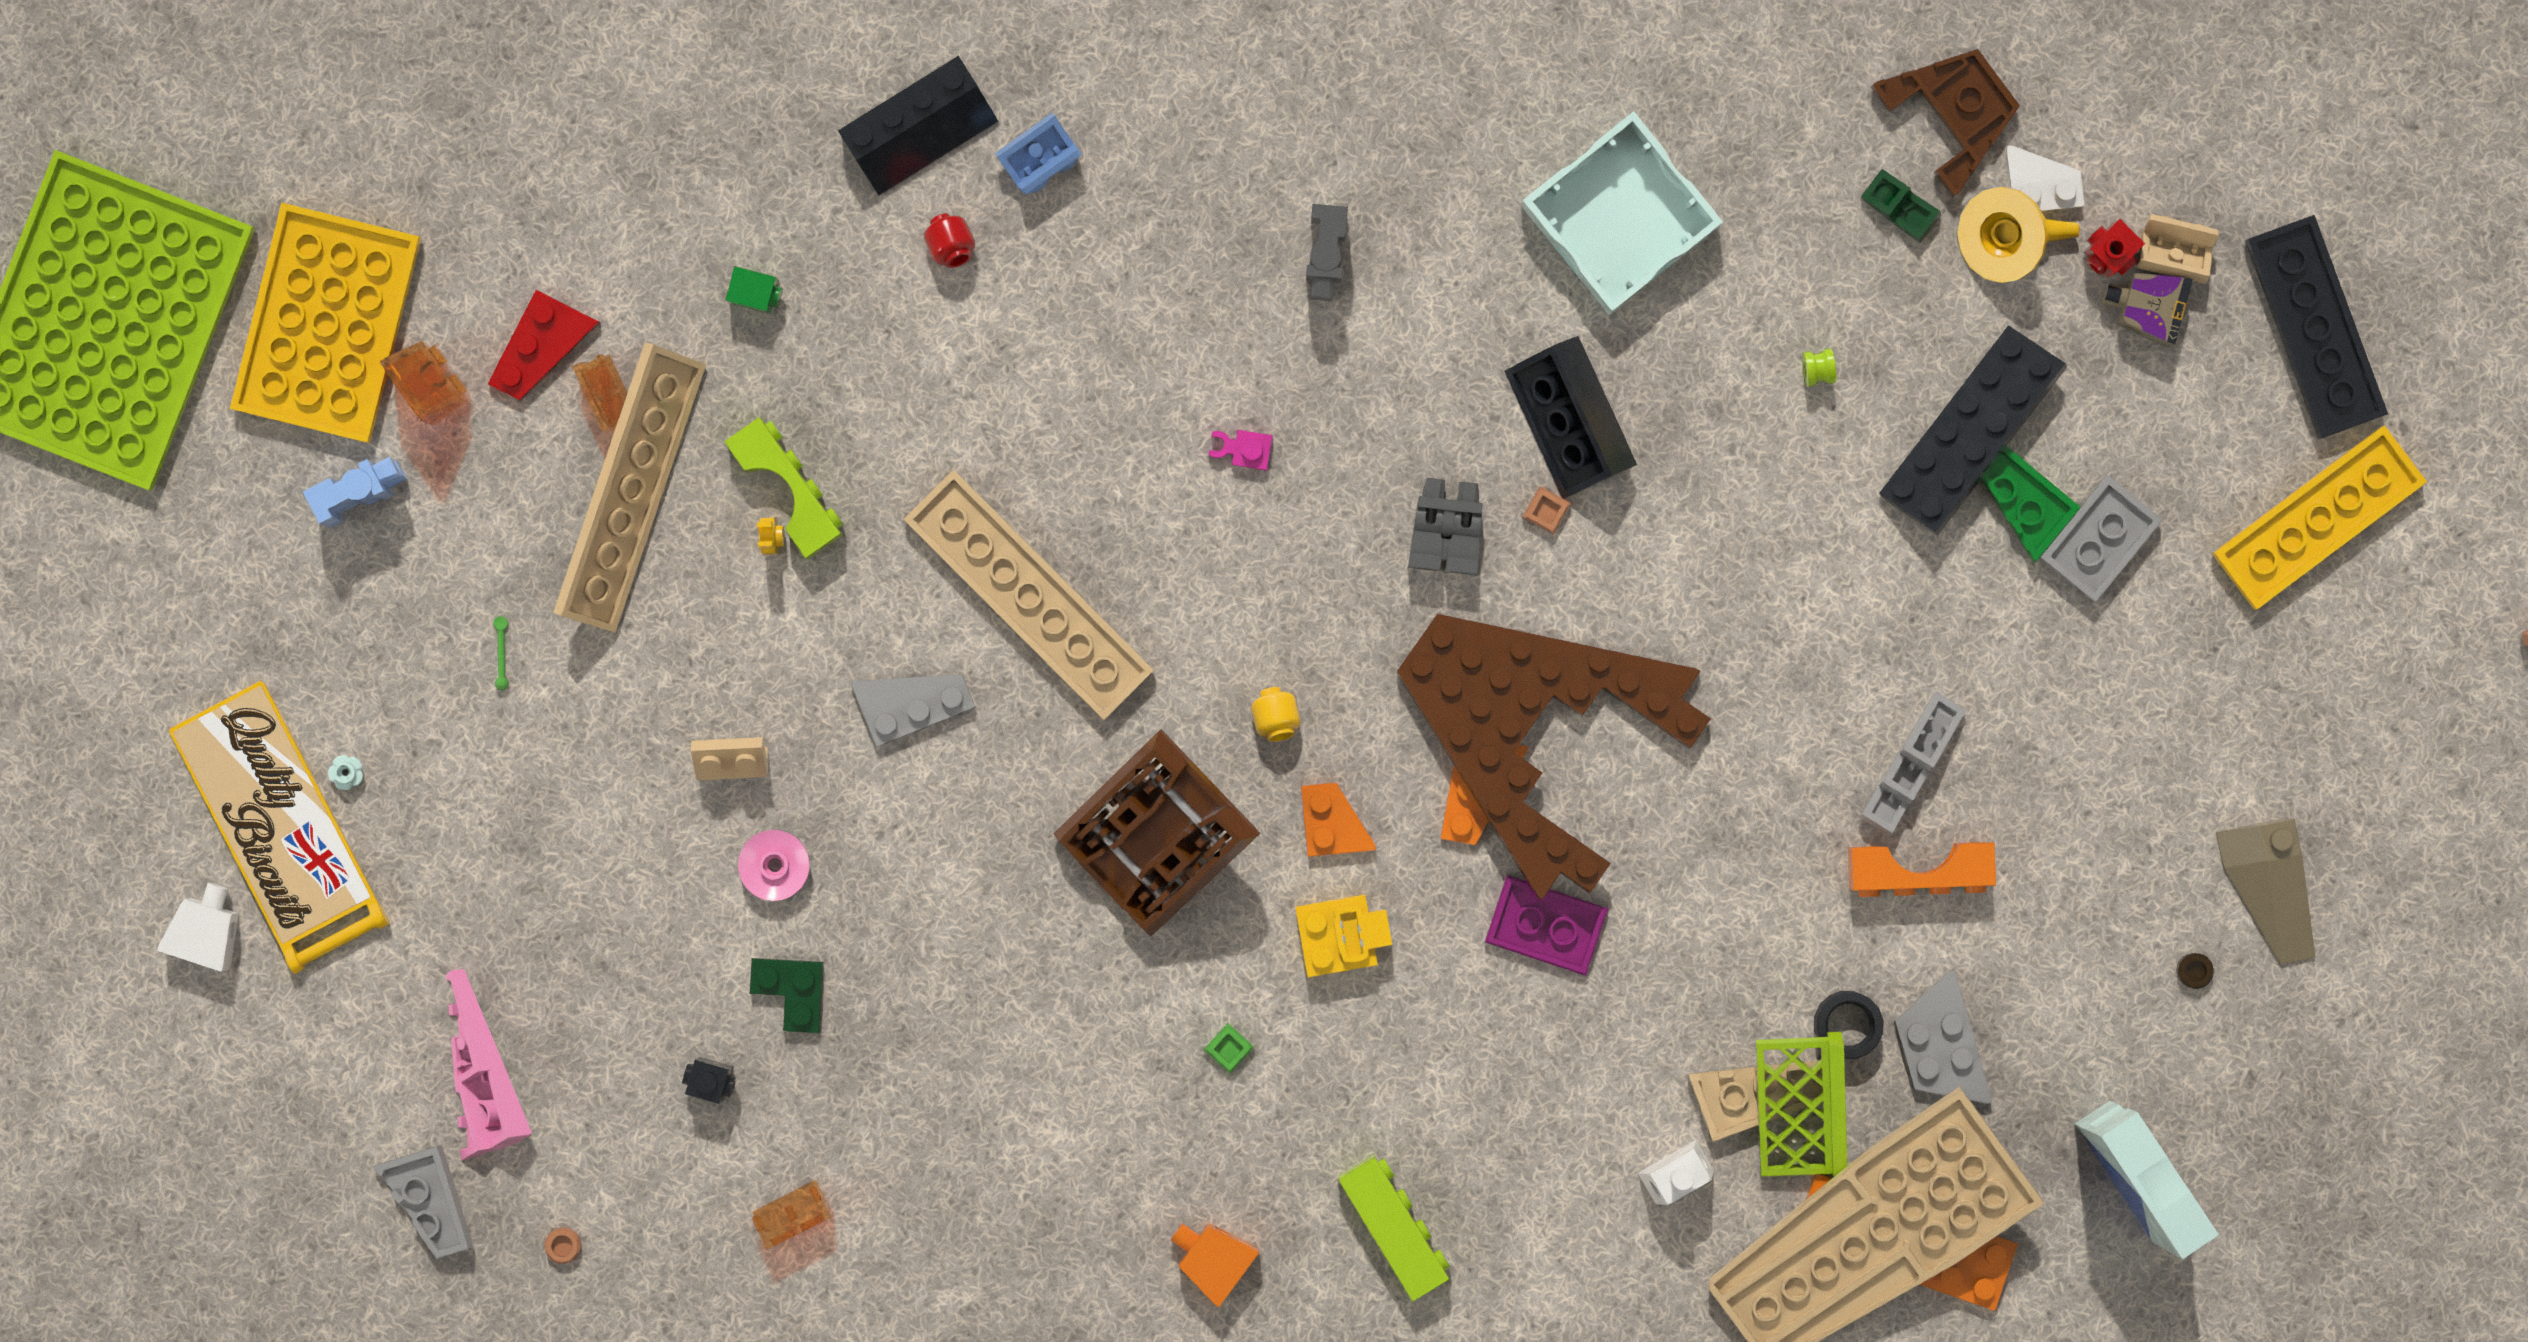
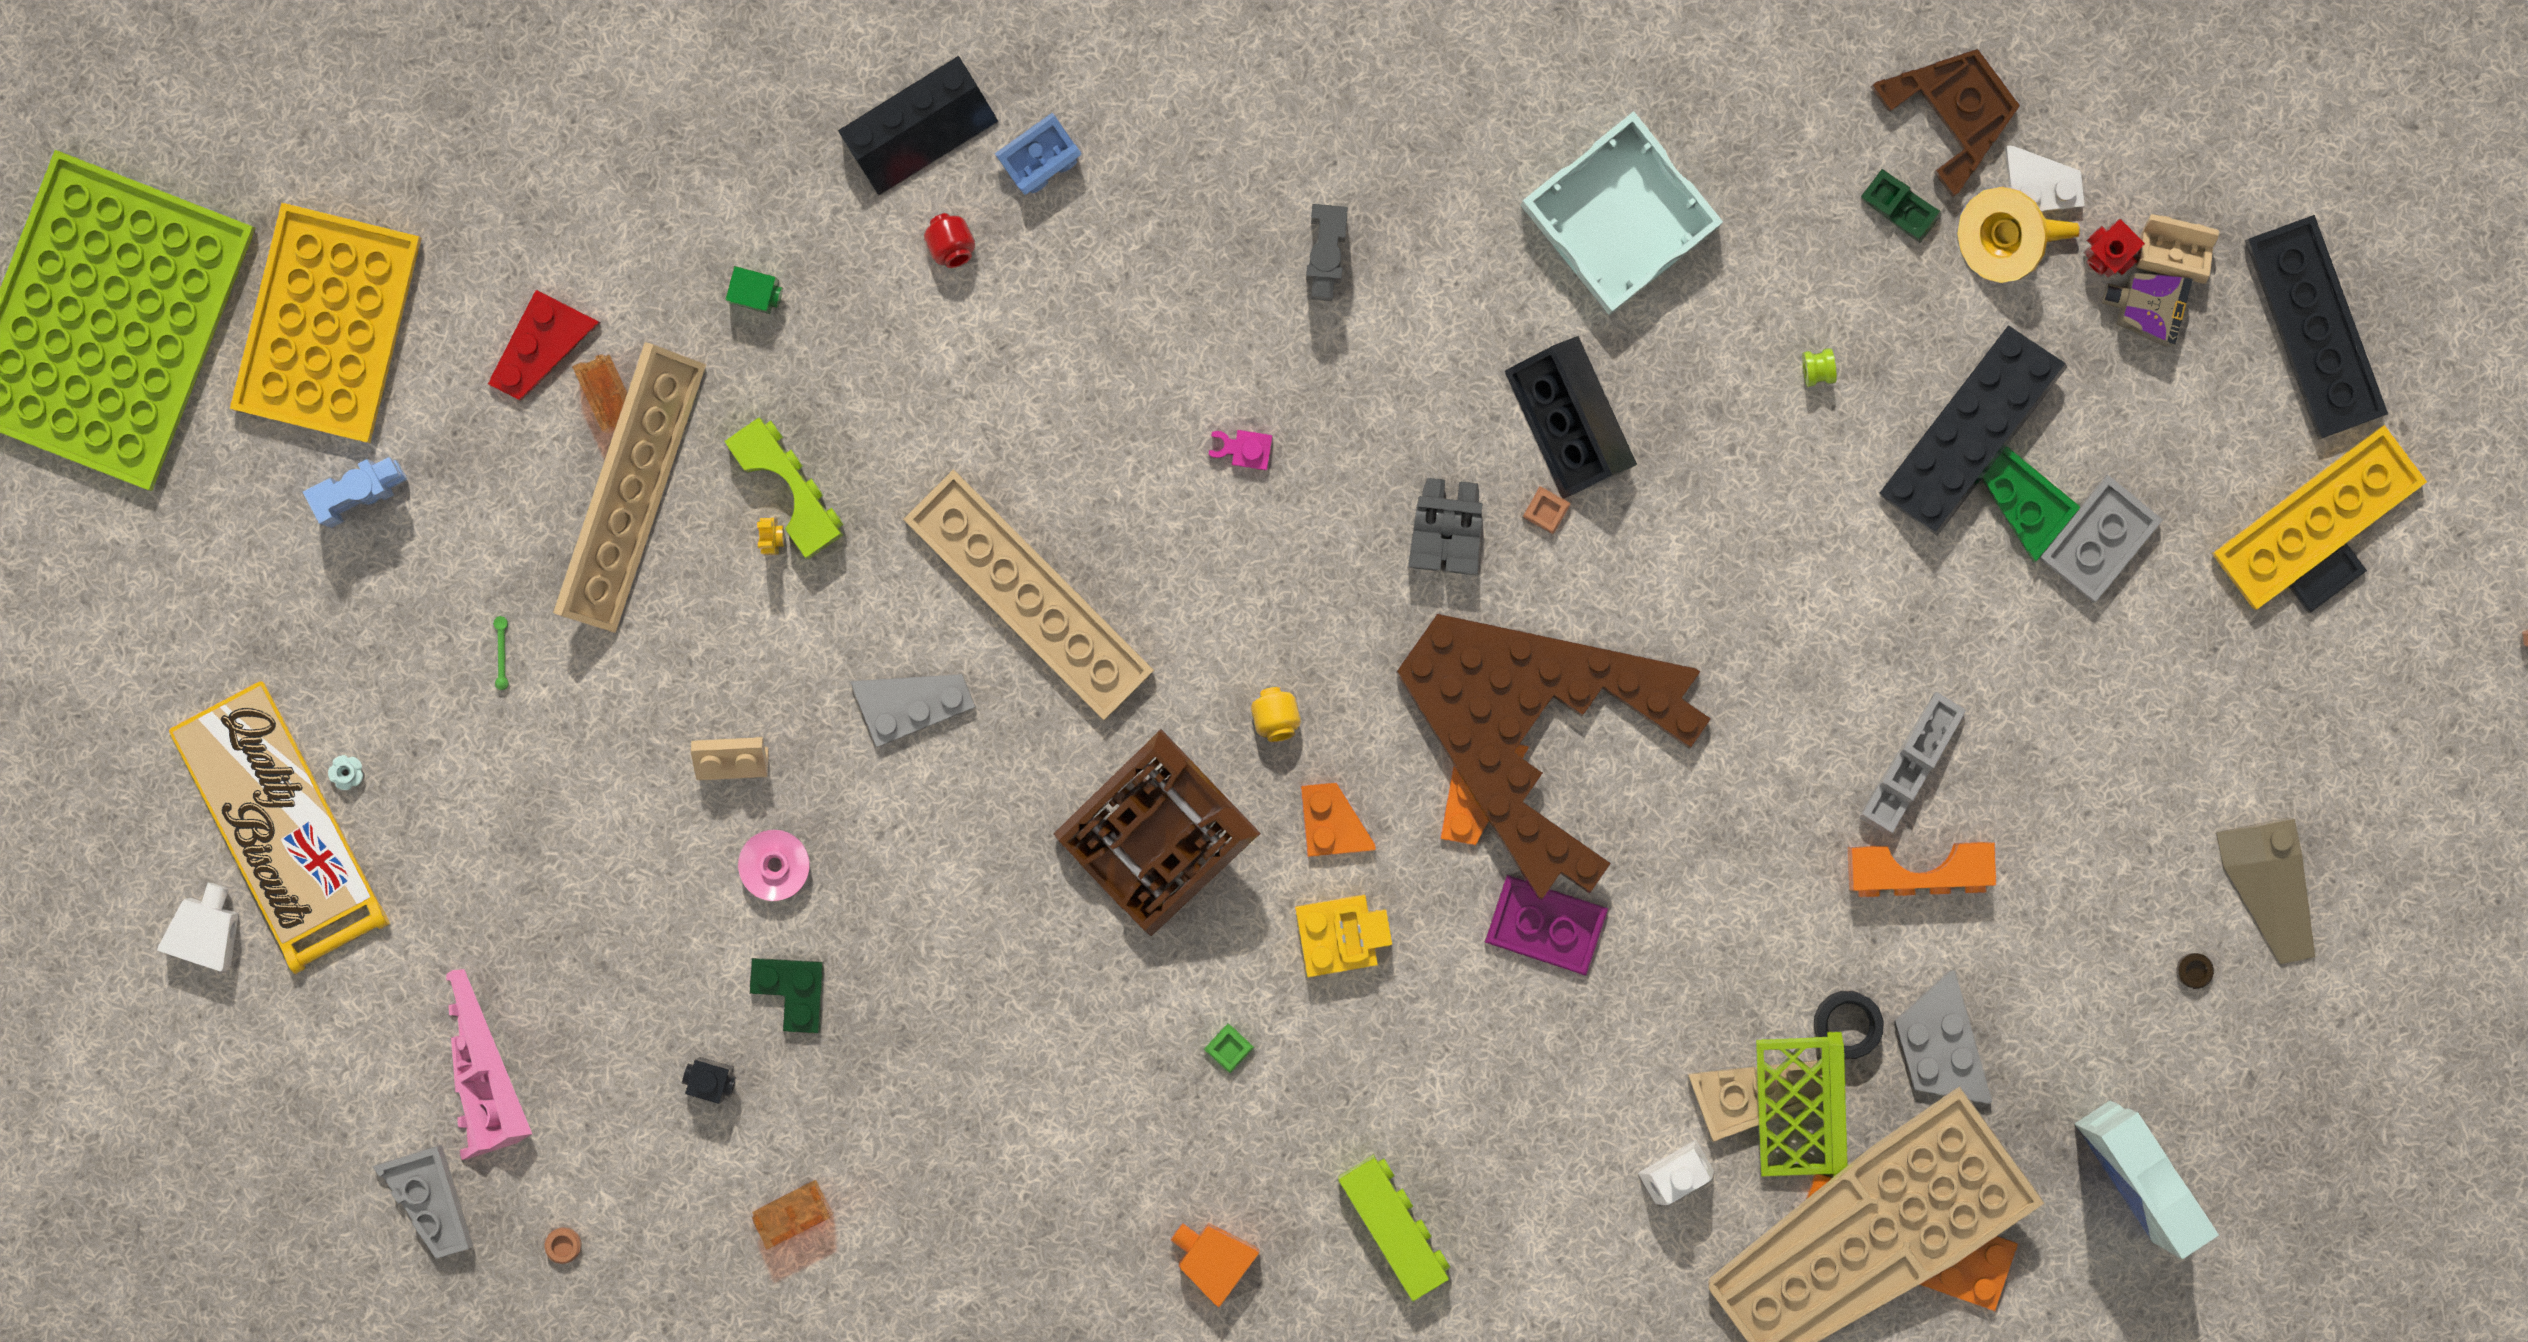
clear orange slope [379,341,468,426] -> none
none -> black tile [2288,543,2367,613]

